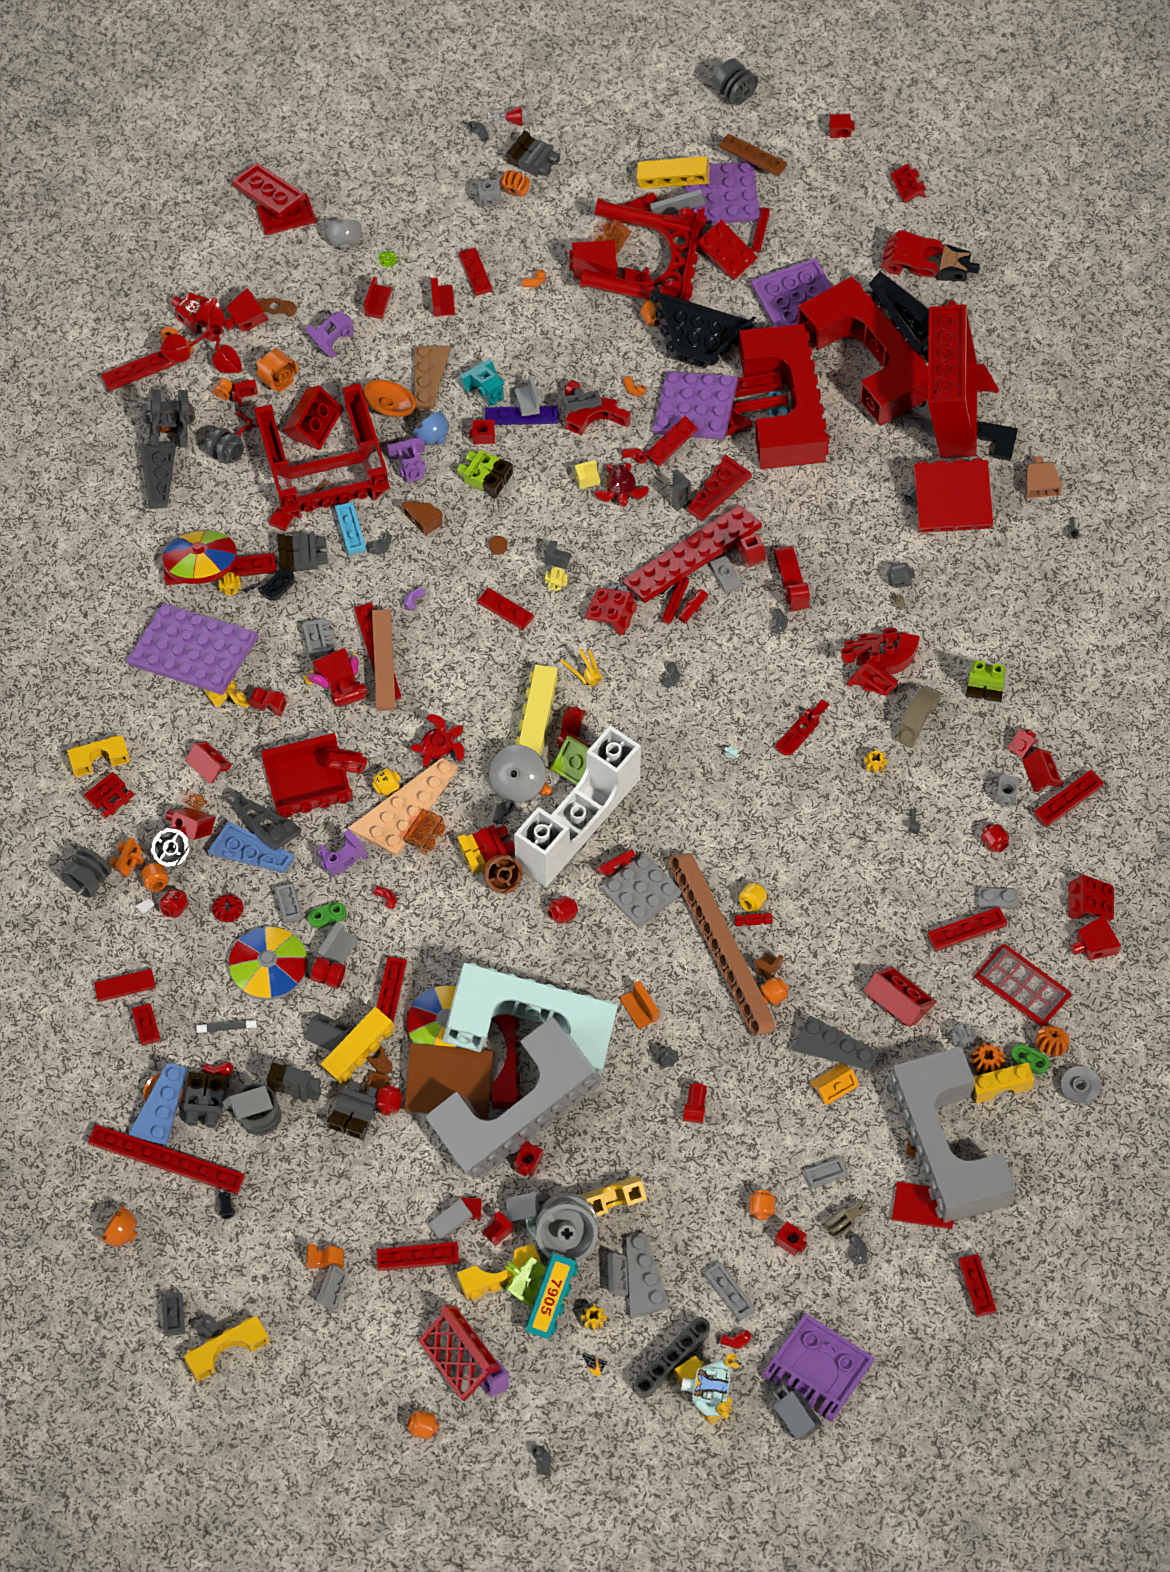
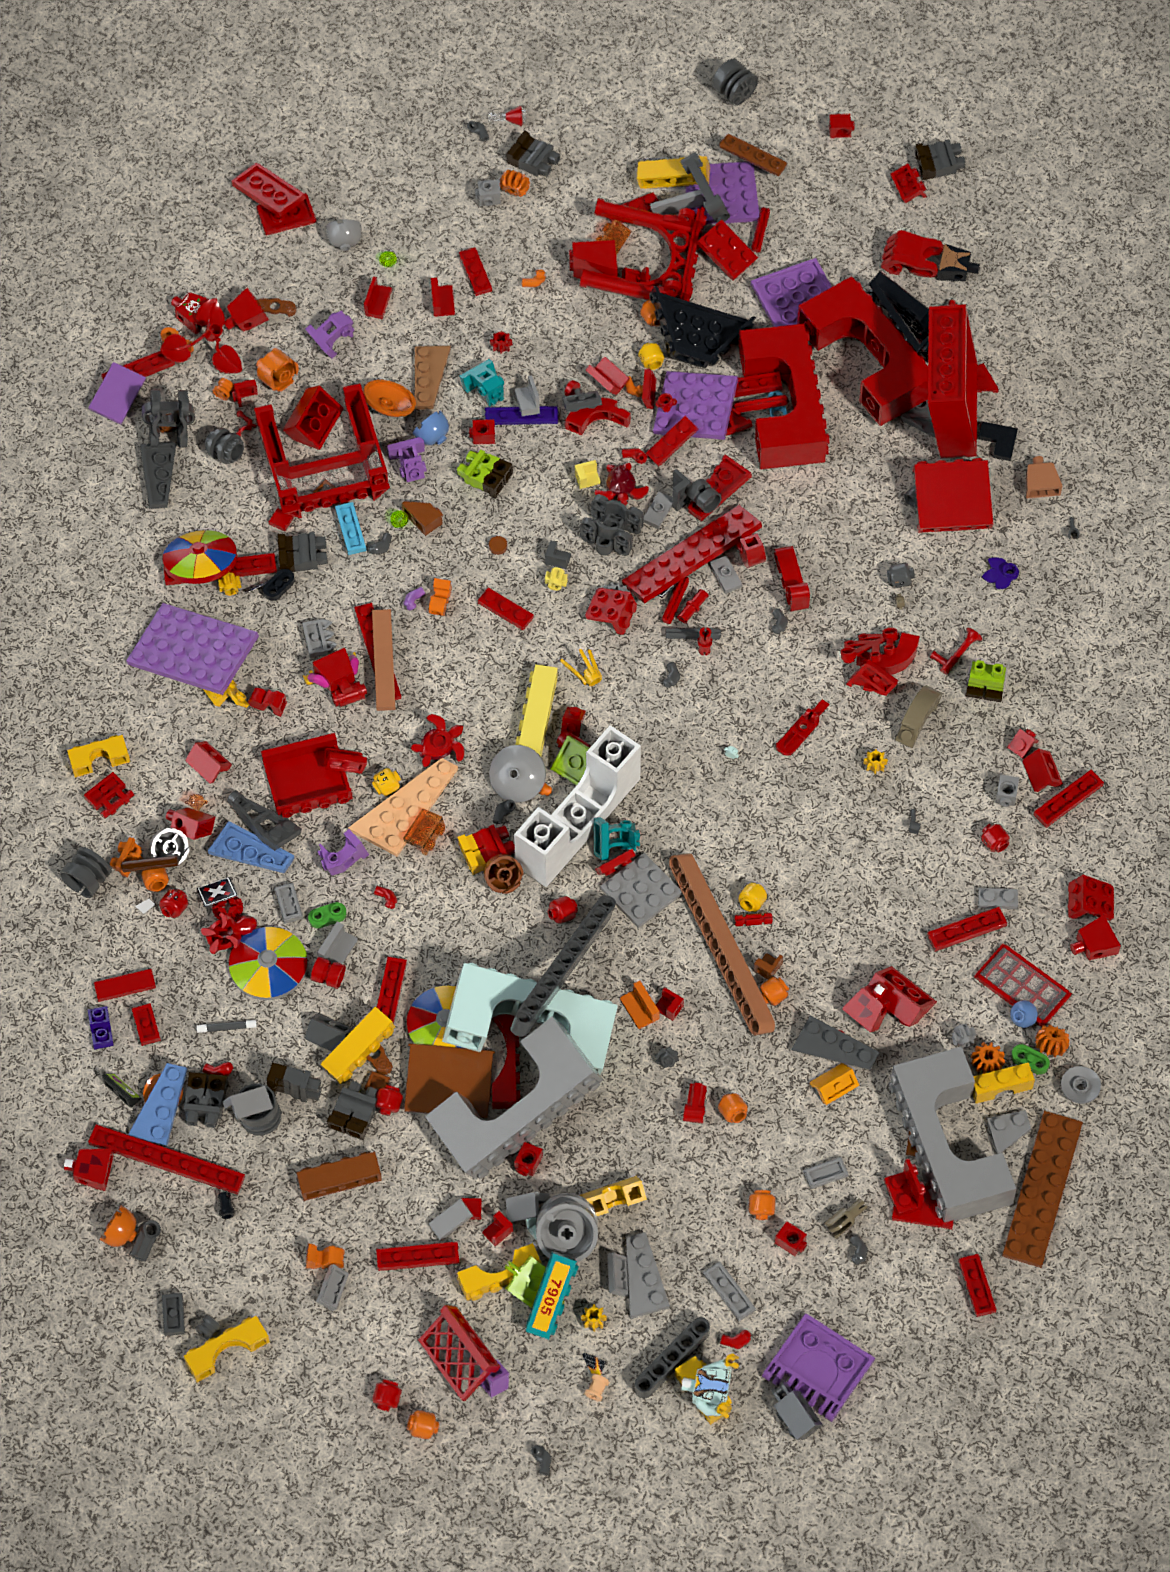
none -> red torso [64,1149,114,1191]
none -> dark purple slope [88,1006,114,1050]
none -> medium lavender tile [89,362,146,425]
none -> pearl dark grey slope [102,1073,141,1108]
none -> reddish brown axle [122,856,179,872]
none -> dark grey piece [129,1220,161,1262]
none -> black sticker [196,877,238,907]
none -> red animal [201,913,257,954]
none -> dark orange brick [296,1152,382,1201]
none -> red head [372,1379,402,1412]
none -> clear neon green plate [390,510,408,529]
none -> orange leg [429,578,452,616]
none -> red gear [490,331,513,354]
none -> dark grey beam [511,895,616,1037]
none -> dark grey piece [580,494,644,556]
none -> light nougat bush [584,1374,610,1402]
none -> panel [586,357,630,395]
none -> teal tile [594,817,640,860]
none -> yellow head [638,343,665,370]
none -> red tile [642,369,657,409]
none -> light grey plate [644,491,672,529]
none -> red plate [655,393,677,412]
none -> red panel [656,987,684,1021]
none -> dark grey axle [666,628,721,639]
none -> dark grey piece [680,152,730,223]
none -> dark grey wheel [687,479,722,513]
none -> red pin [698,627,712,656]
none -> orange head [718,1093,748,1123]
none -> torso [842,982,890,1032]
none -> red bracket [884,1158,926,1217]
none -> dark grey hips [915,139,966,180]
none -> red piece [930,628,982,675]
none -> dark purple plate [982,557,1019,589]
none -> light grey wing [987,1110,1031,1154]
none -> dark orange plate [1002,1111,1083,1268]
none -> medium blue brick [1010,1000,1038,1028]

